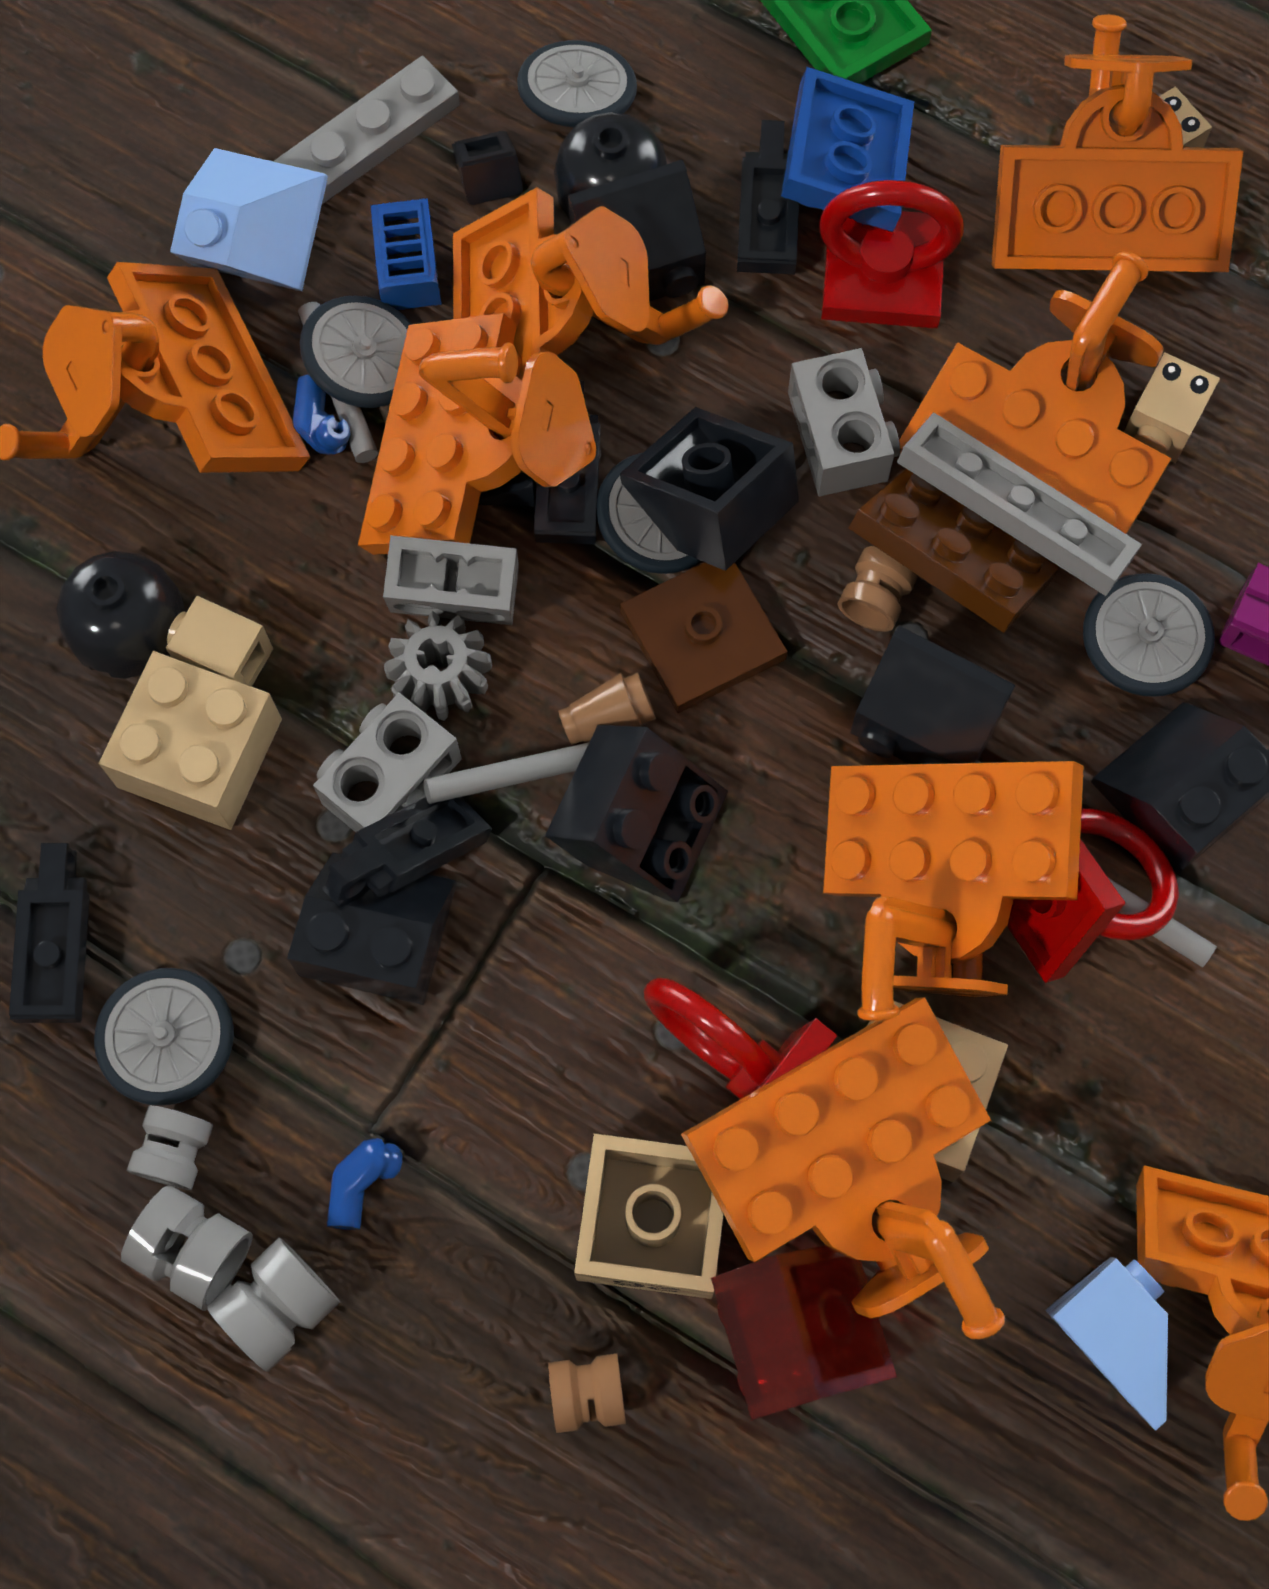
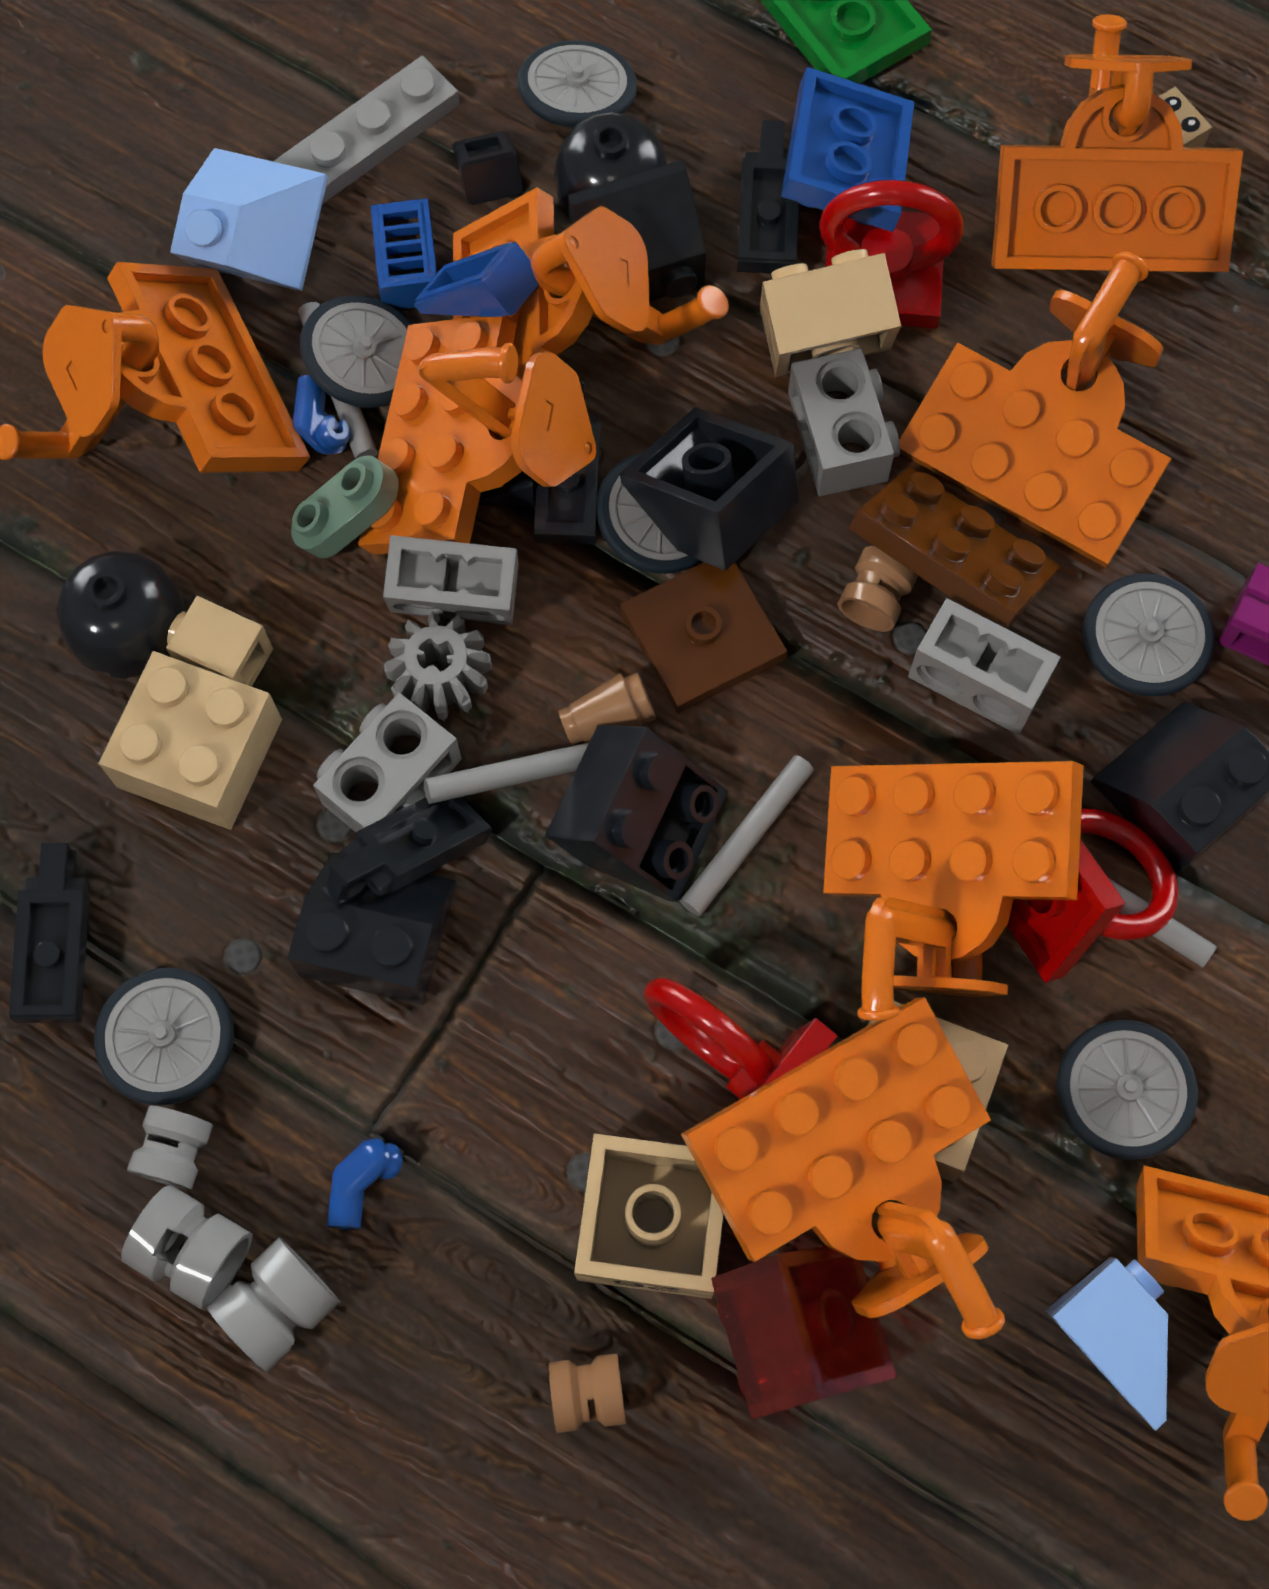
black slope [850,625,1016,764] -> none
light grey plate [897,412,1142,596] -> none
tan brick [1124,352,1220,464] -> none
none -> sand green plate [291,456,399,558]
none -> blue slope [413,242,539,317]
none -> light grey bar [680,755,814,917]
none -> tan brick [760,249,901,377]
none -> light grey brick [908,598,1061,735]
none -> light grey wheel [1057,1020,1198,1160]

